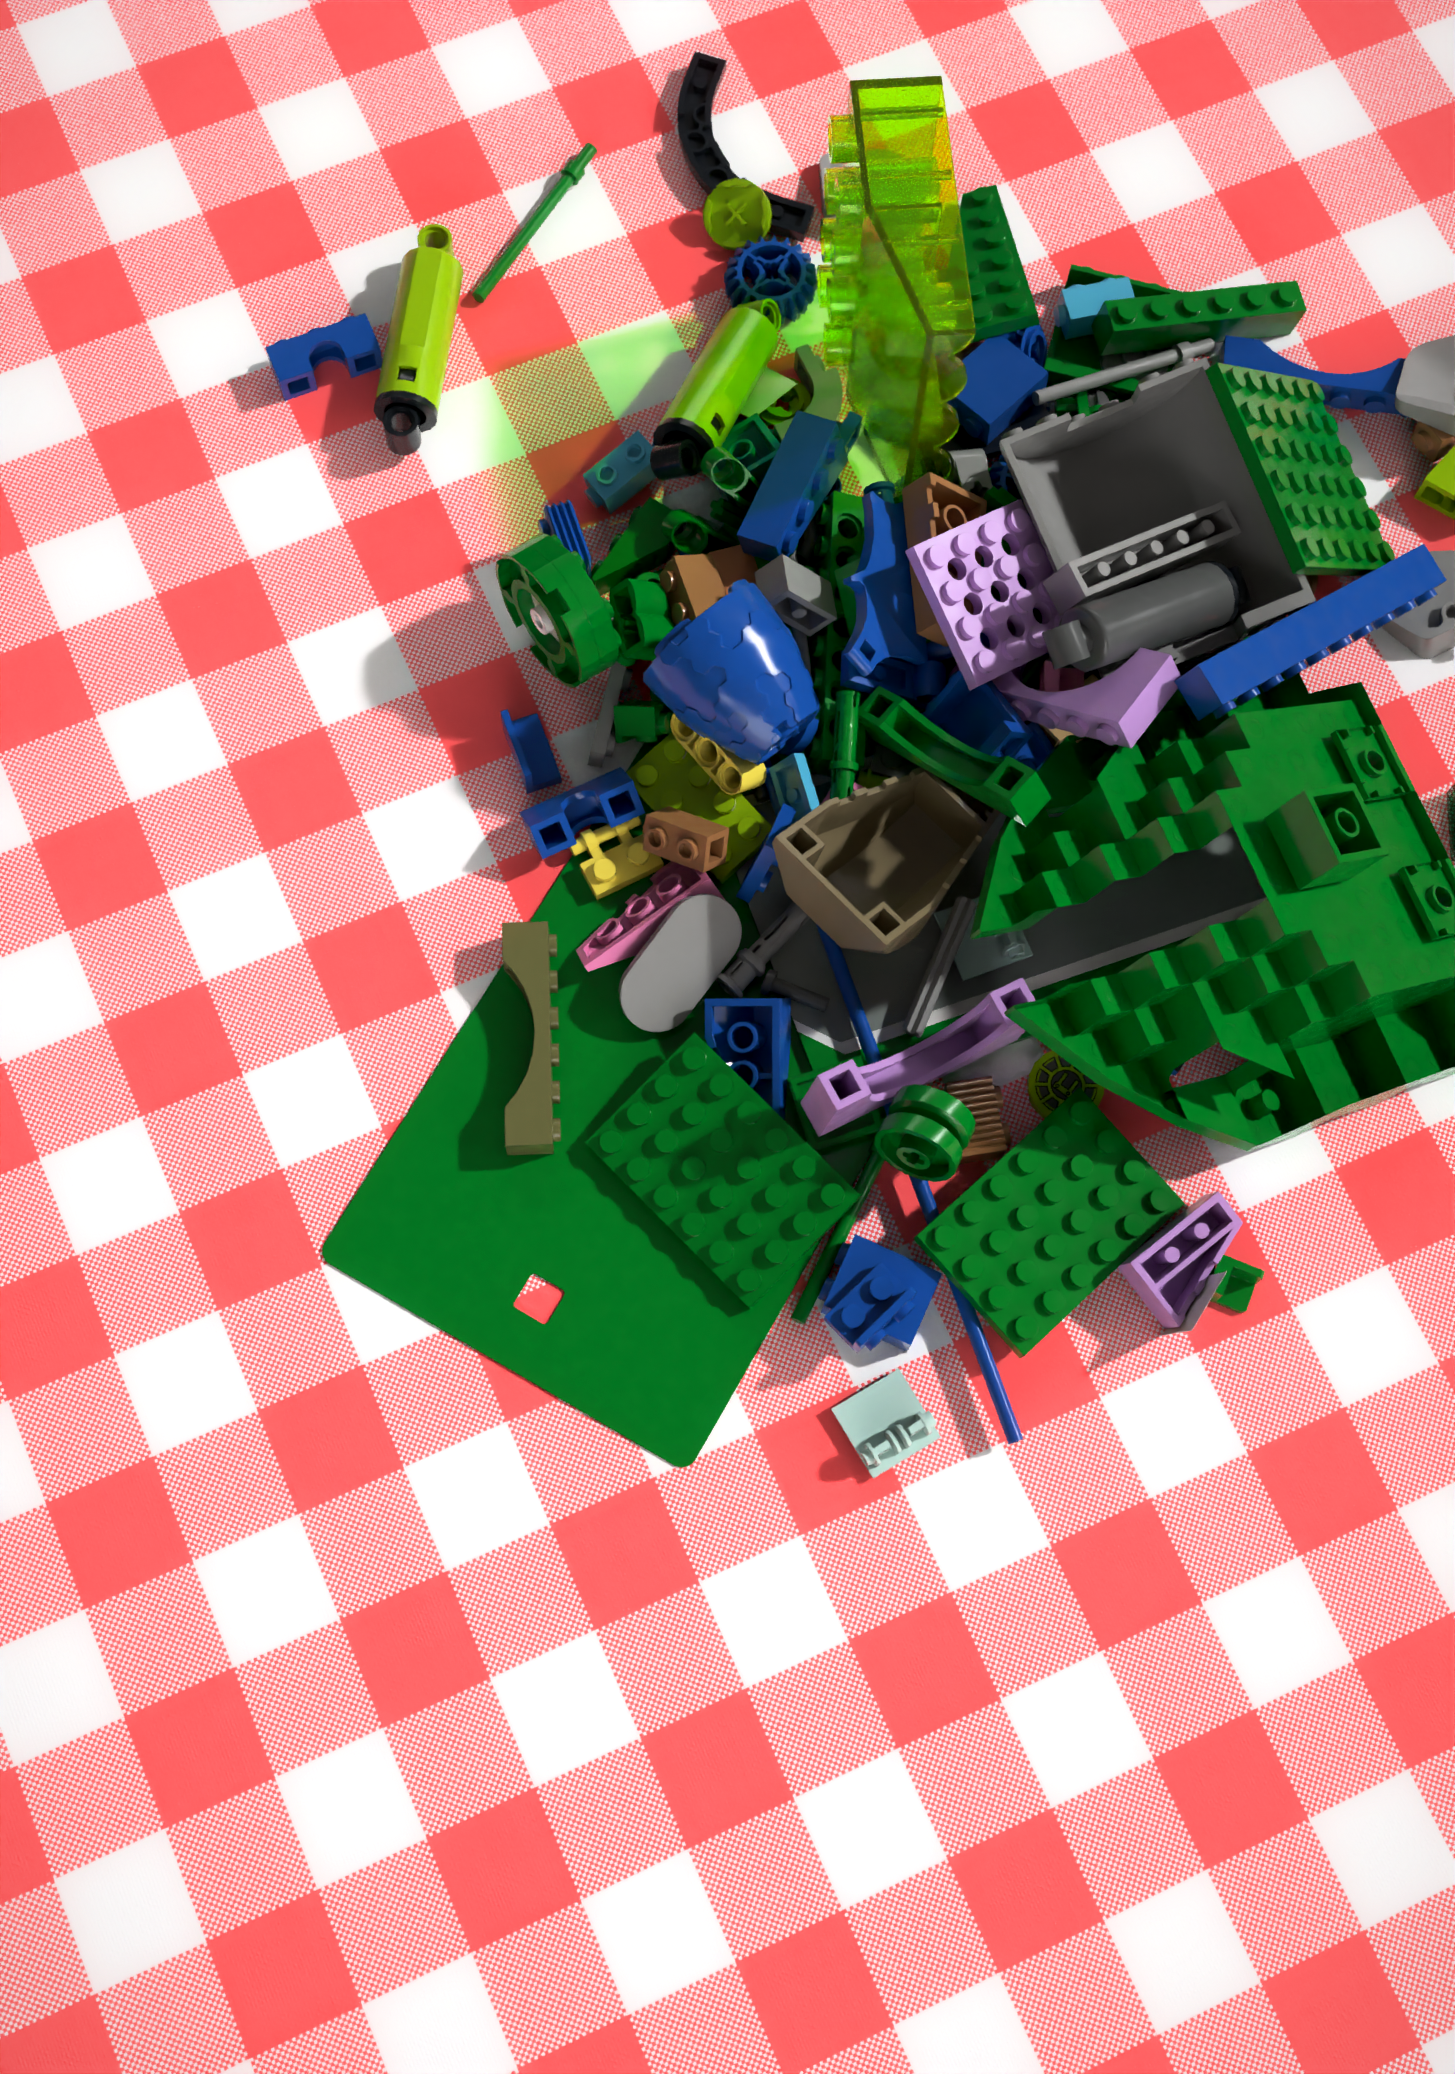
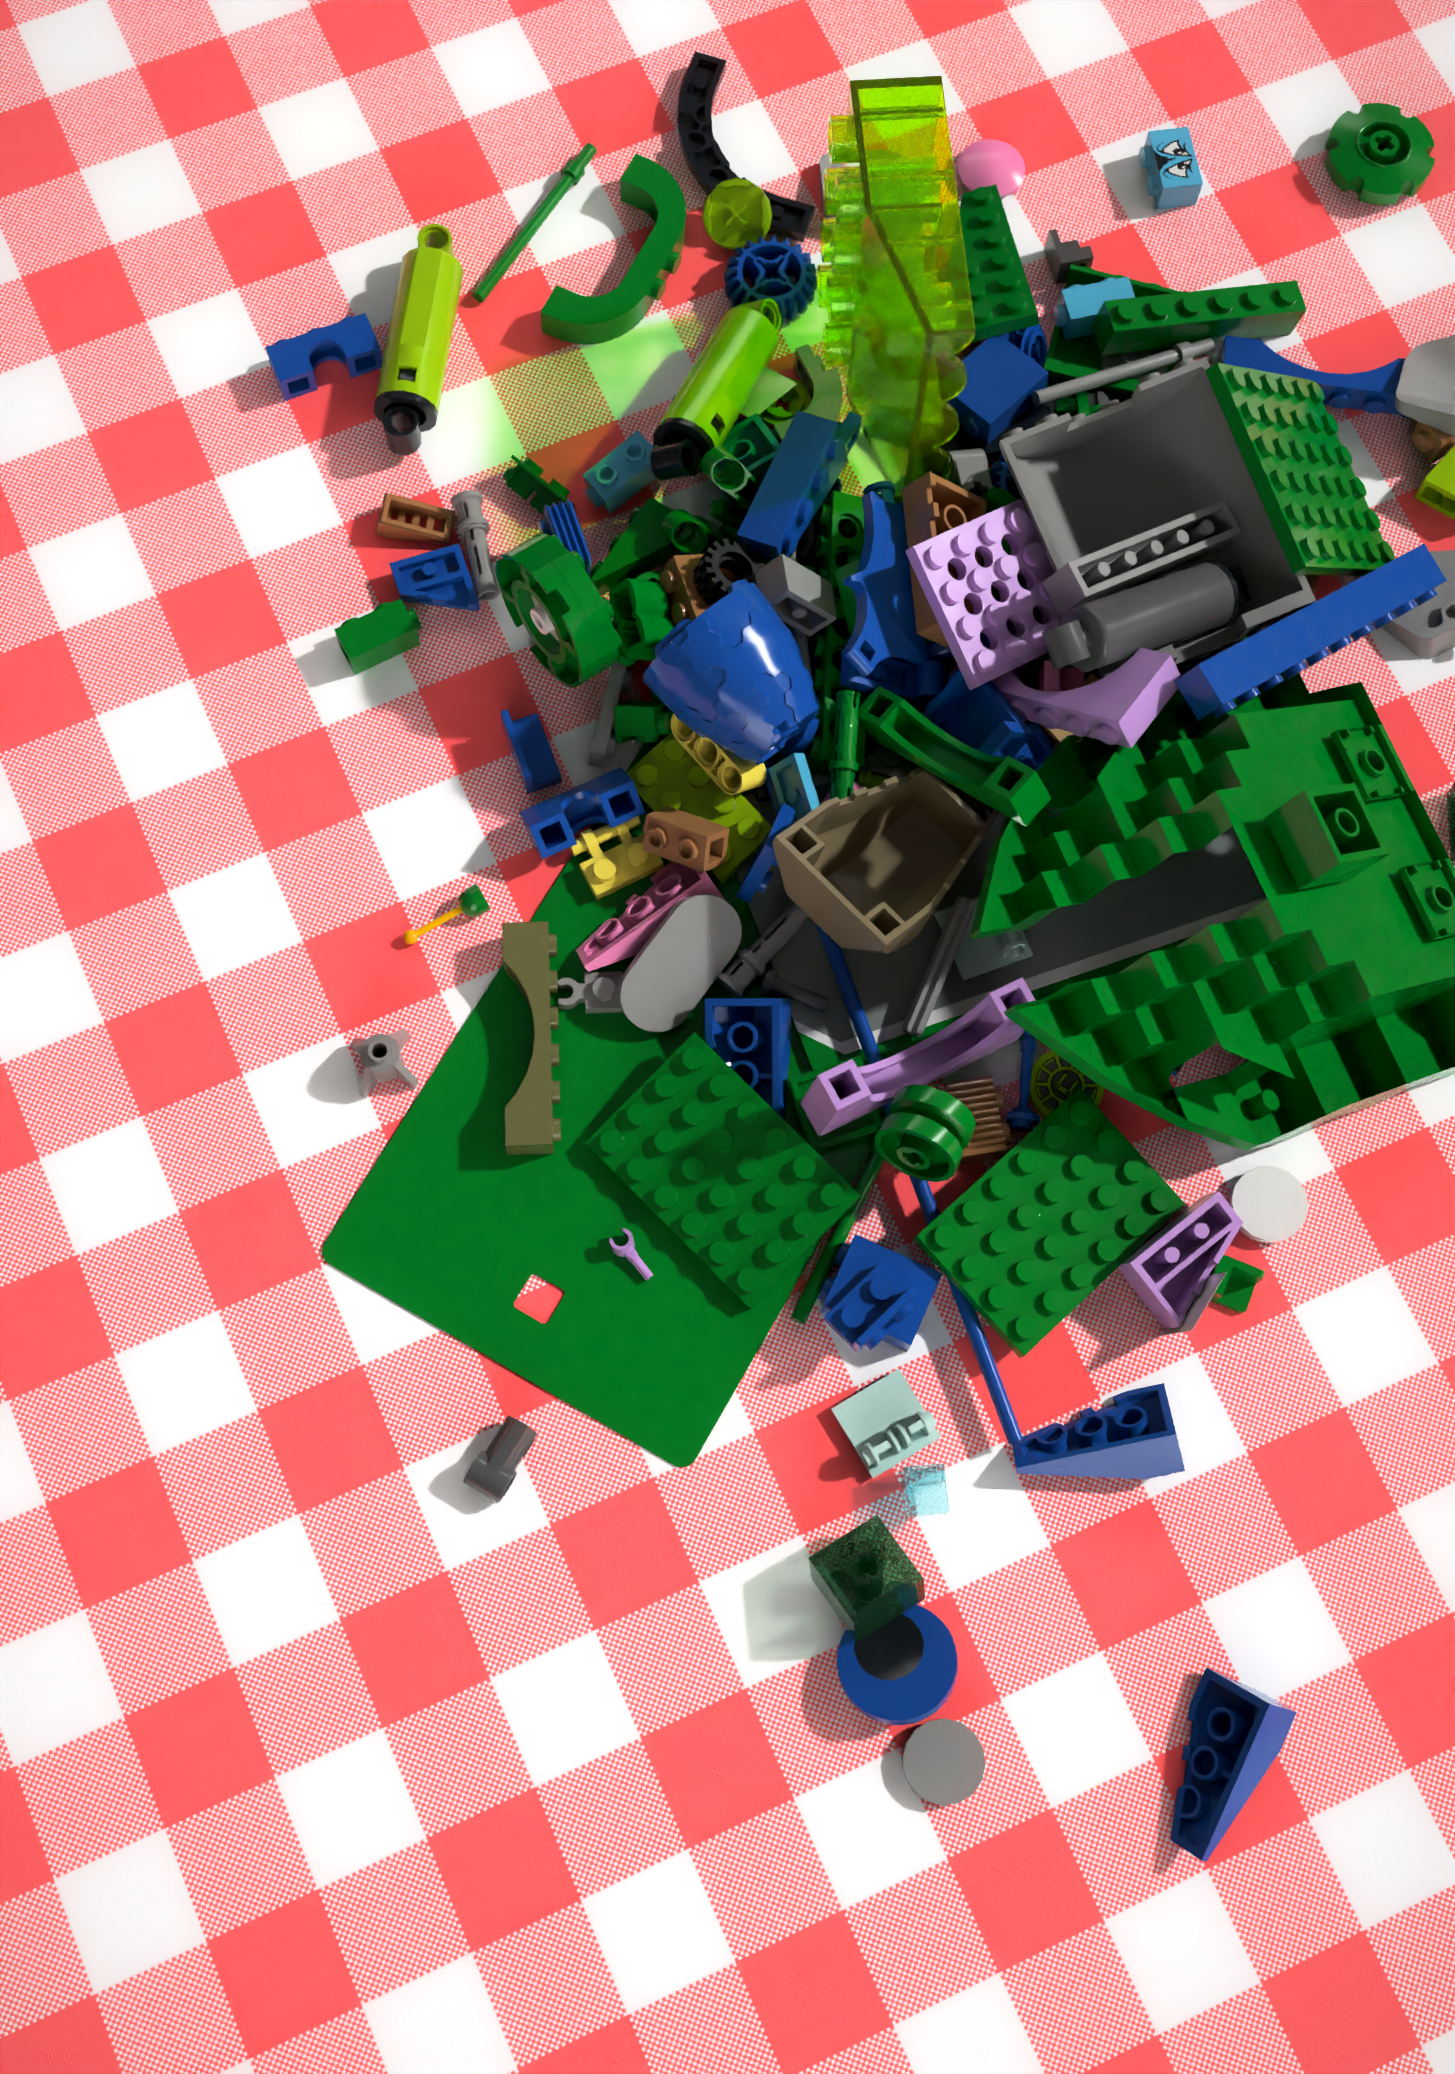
none -> green brick [334,599,422,675]
none -> light grey brick [350,1029,419,1098]
none -> medium nougat slope [375,492,455,545]
none -> blue wing [389,543,480,611]
none -> hinge [403,883,491,945]
none -> light grey pin [451,490,500,601]
none -> dark grey piece [463,1415,538,1504]
none -> green hinge [503,455,576,515]
none -> green arch [540,153,686,344]
none -> light grey plate [558,971,623,1014]
none -> lavender hand [609,1228,653,1281]
none -> black tyre [693,539,764,603]
none -> clear green brick [808,1515,925,1643]
none -> blue piece [837,1601,958,1725]
none -> clear light blue panel [900,1463,949,1520]
none -> light grey tile [901,1718,986,1806]
none -> bright pink dish [957,139,1025,197]
none -> blue piece [1004,1031,1040,1132]
none -> blue wedge [1012,1383,1185,1479]
none -> dark grey panel [1044,229,1094,284]
none -> medium azure brick [1139,126,1203,210]
none -> blue wedge [1170,1667,1297,1862]
none -> white tile [1230,1166,1309,1243]
none -> green piece [1324,103,1435,205]

